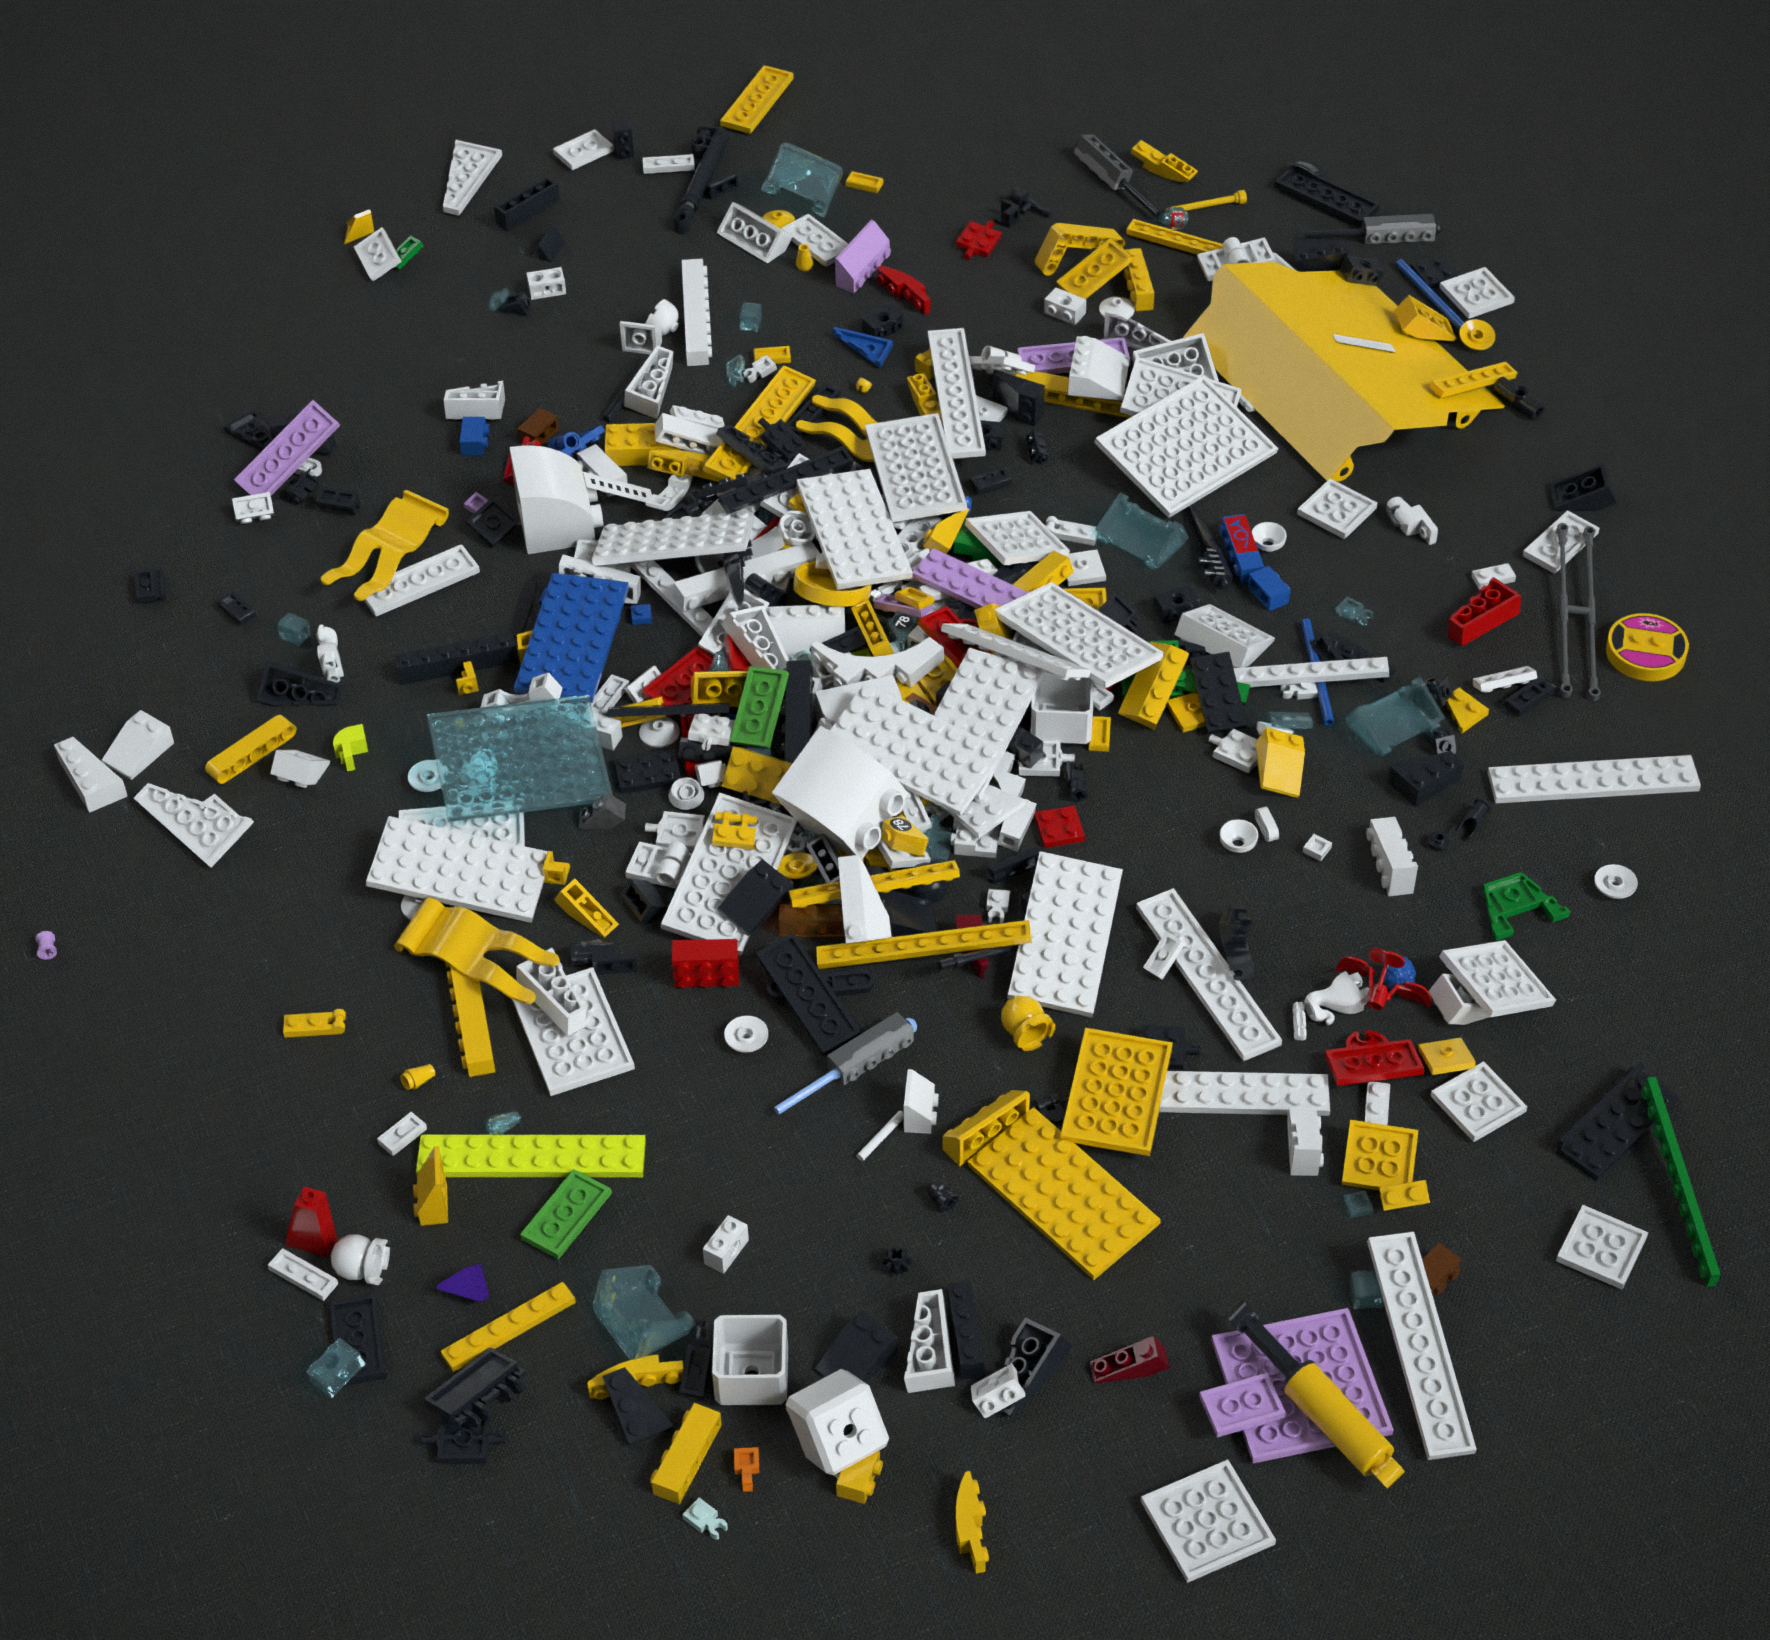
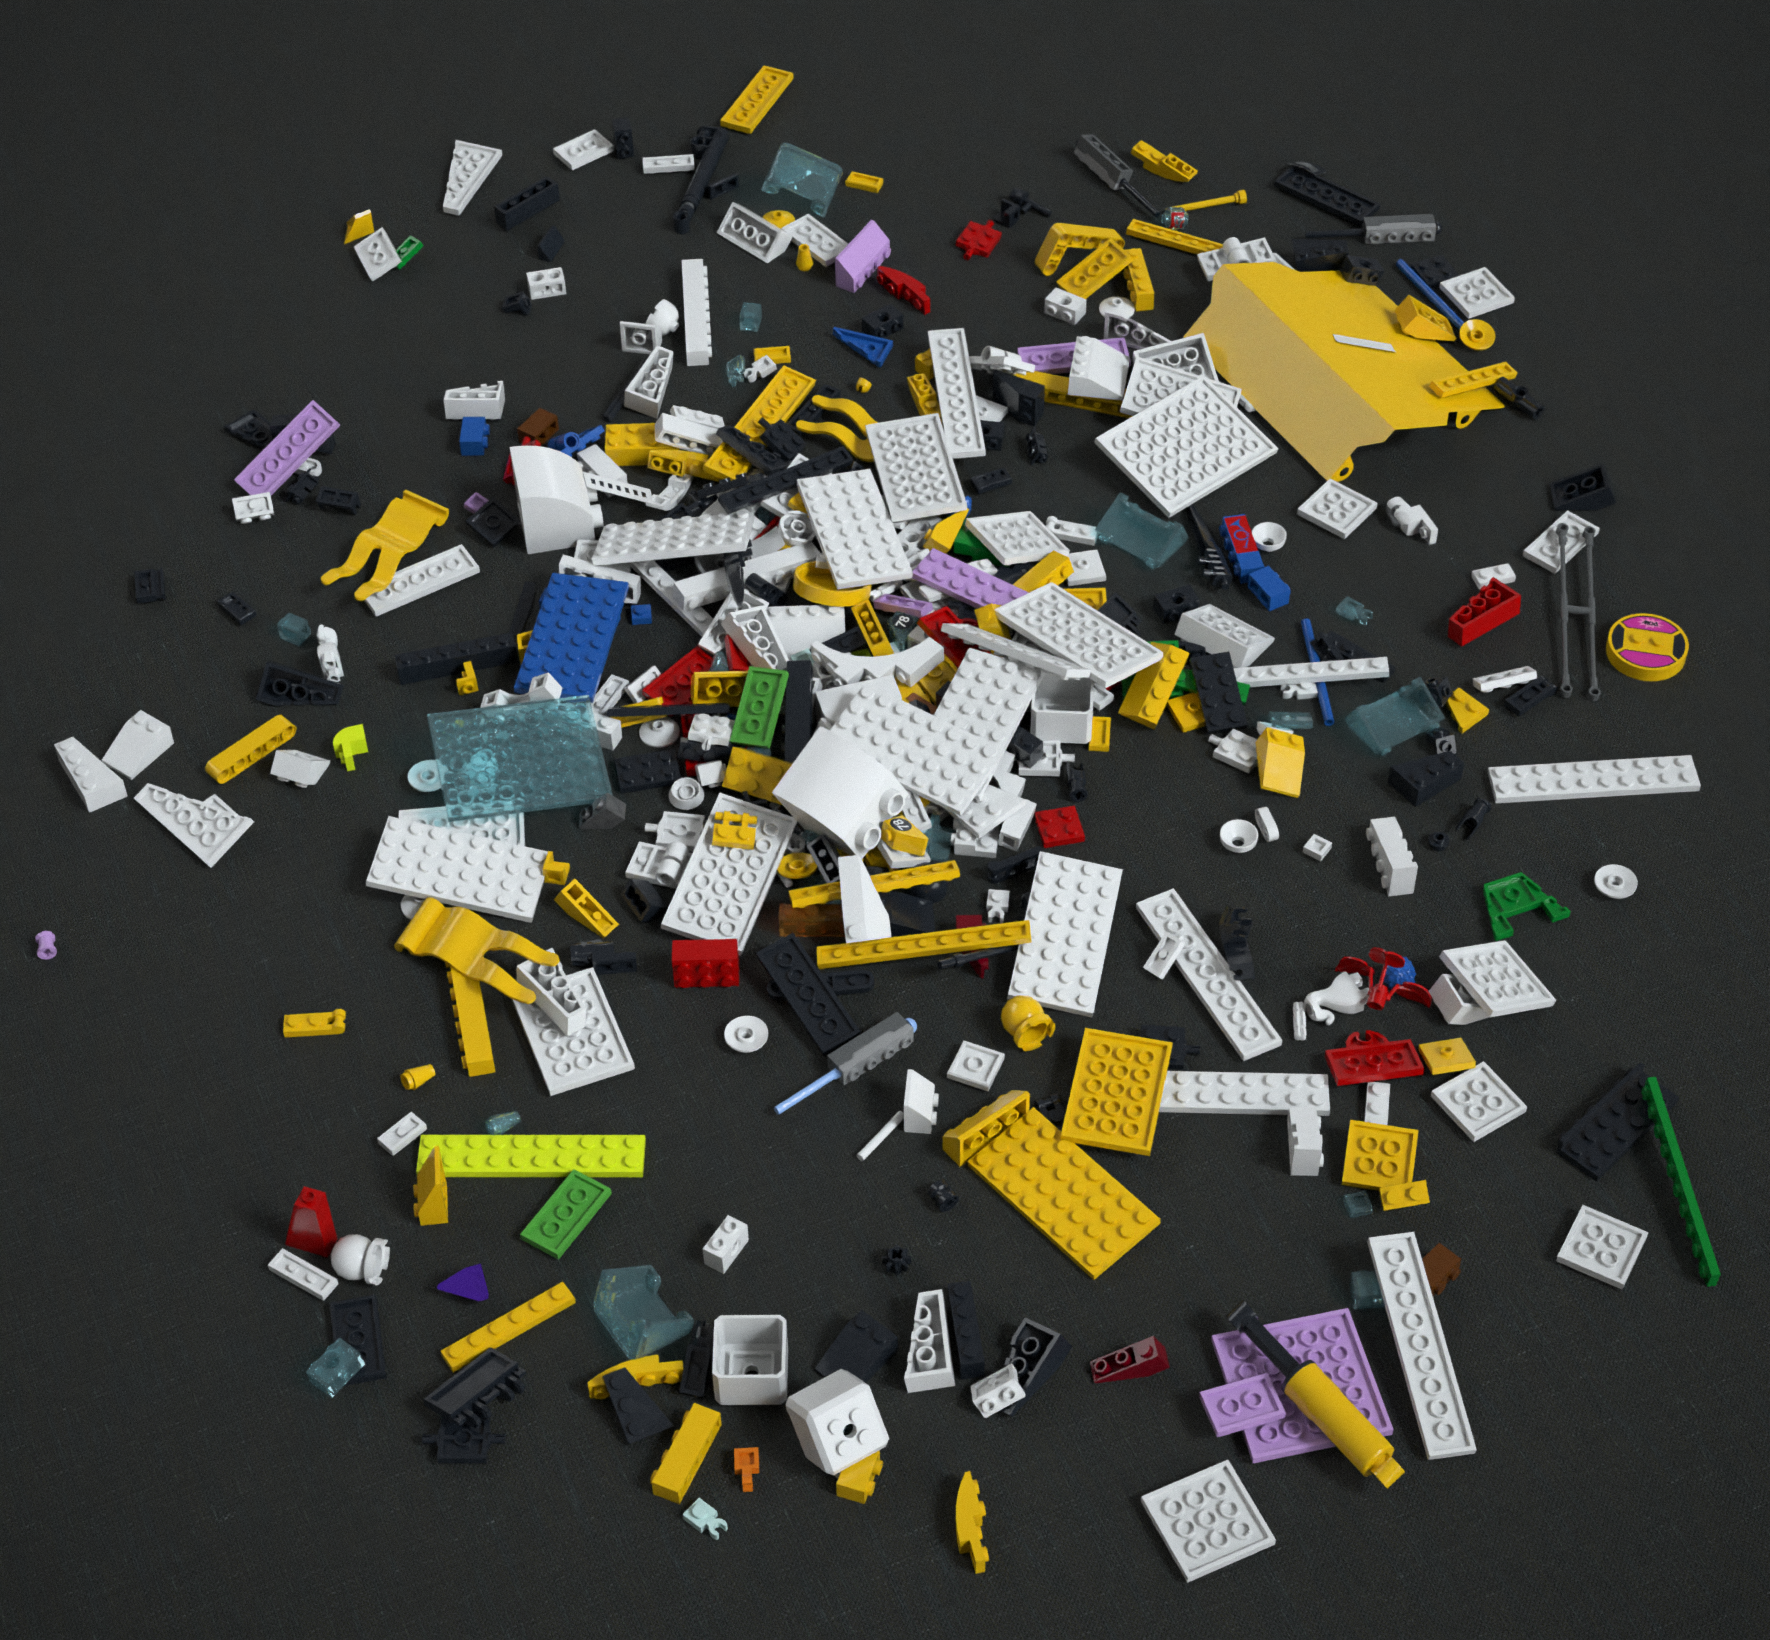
clear light blue plate [489,288,510,311] -> none
black slope [717,859,794,936] -> none
yellow tile [894,586,935,610] -> none
none -> white plate [947,1041,1005,1091]

